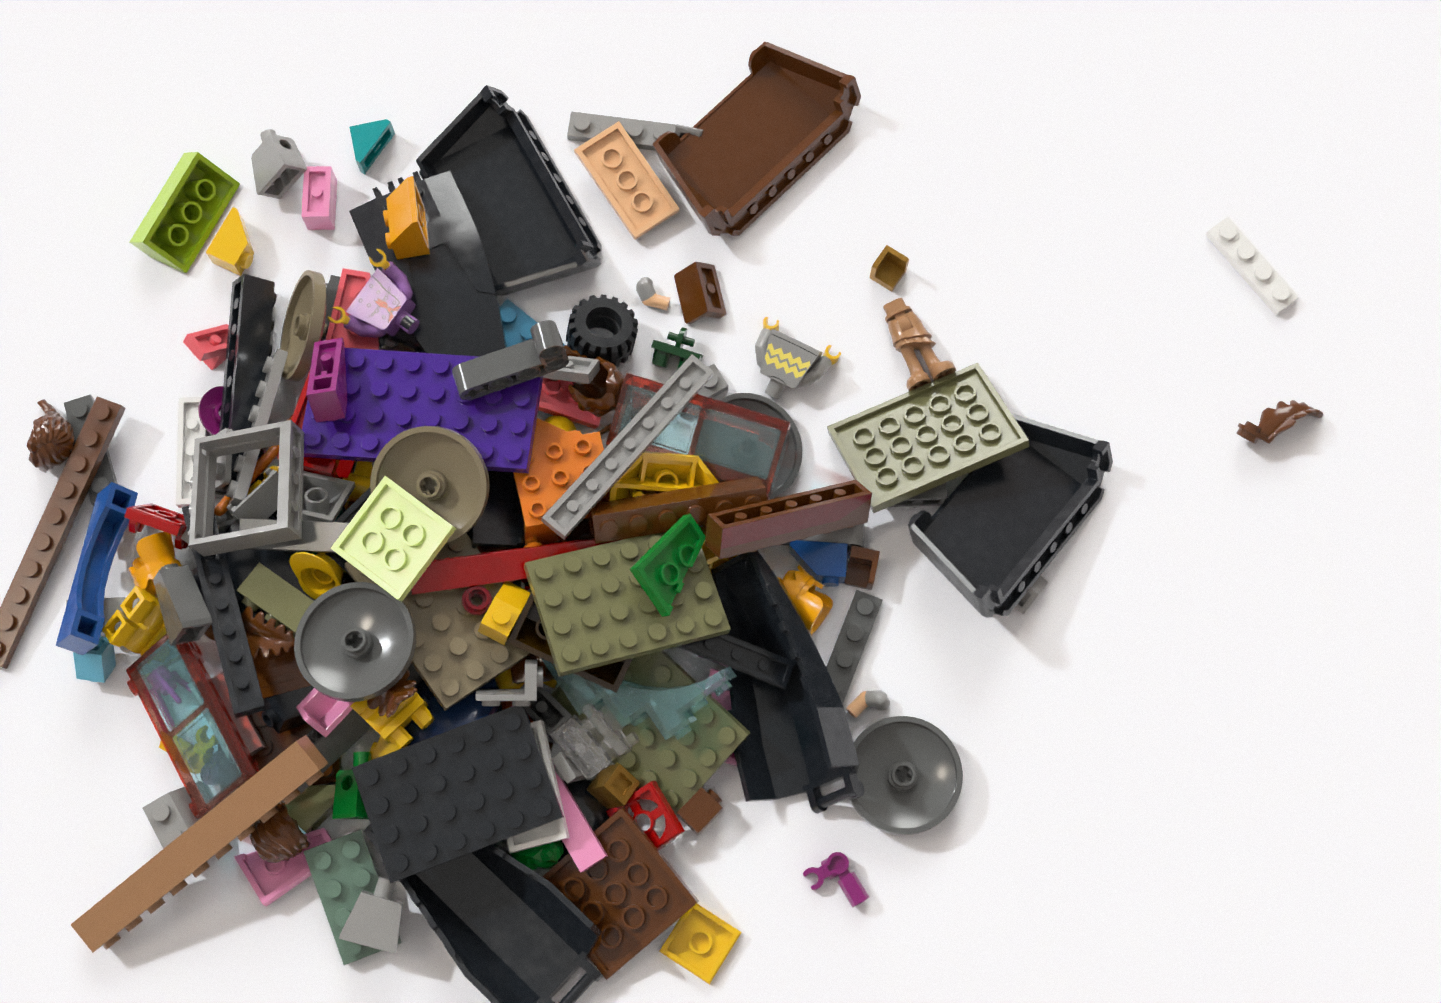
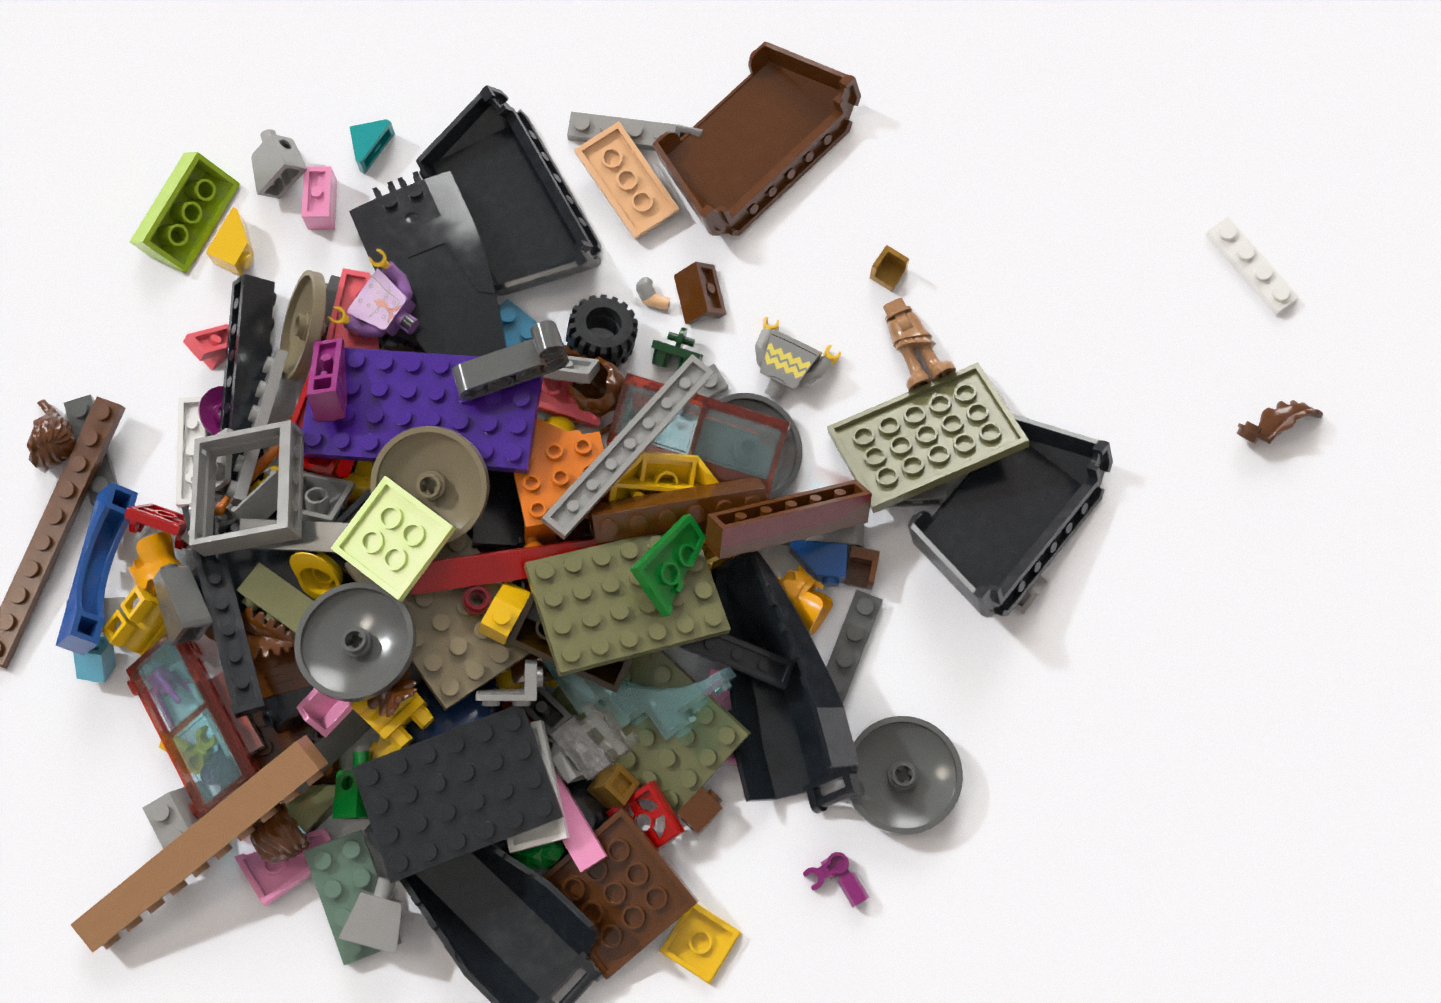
light orange slope [383,176,430,260] -> none
arm [846,690,890,718] -> none

